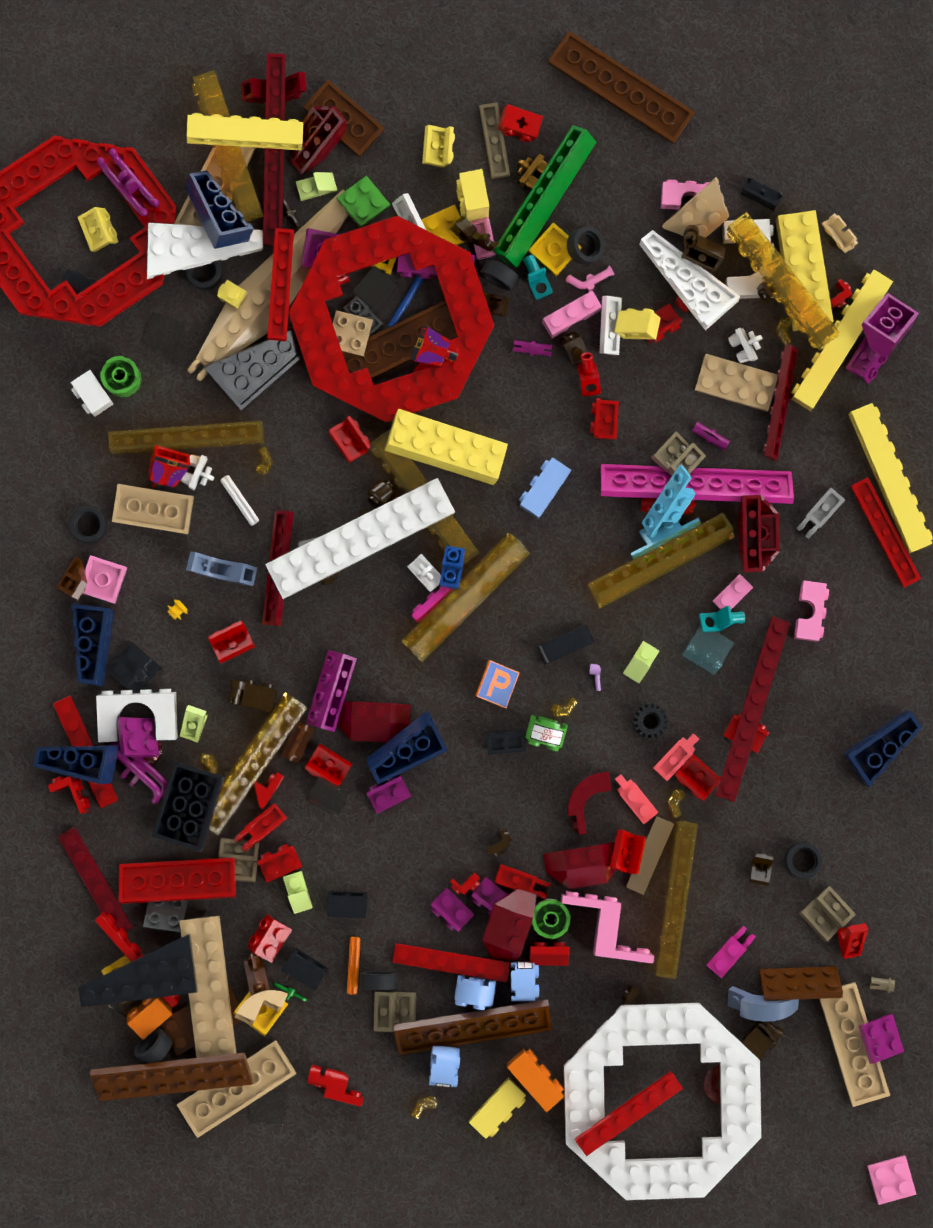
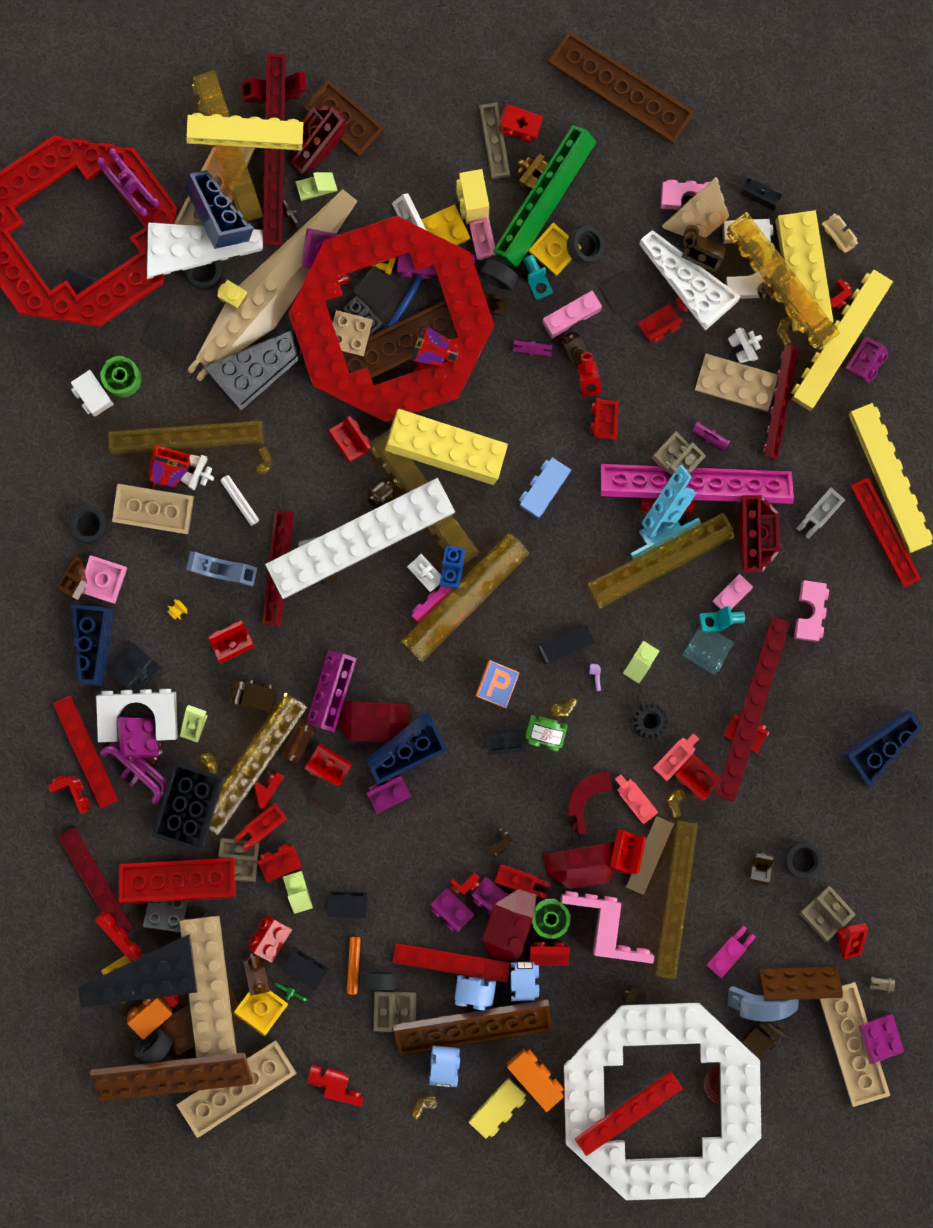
dark blue wedge [33,745,119,784] -> none
light yellow bracket [78,207,118,252] -> none
tan brick [235,990,288,1025] -> none
red plate [267,228,294,341] -> none
bright green plate [337,176,390,228] -> none
light yellow bracket [422,125,455,167] -> none
dark brown piece [450,216,499,251] -> none
bright pink piece [566,266,614,292] -> none
white plate [599,296,622,355] -> none
light yellow brick [614,308,661,339] -> none
magenta slope [862,293,919,358] -> none
bright pink plate [867,1155,916,1205] -> none

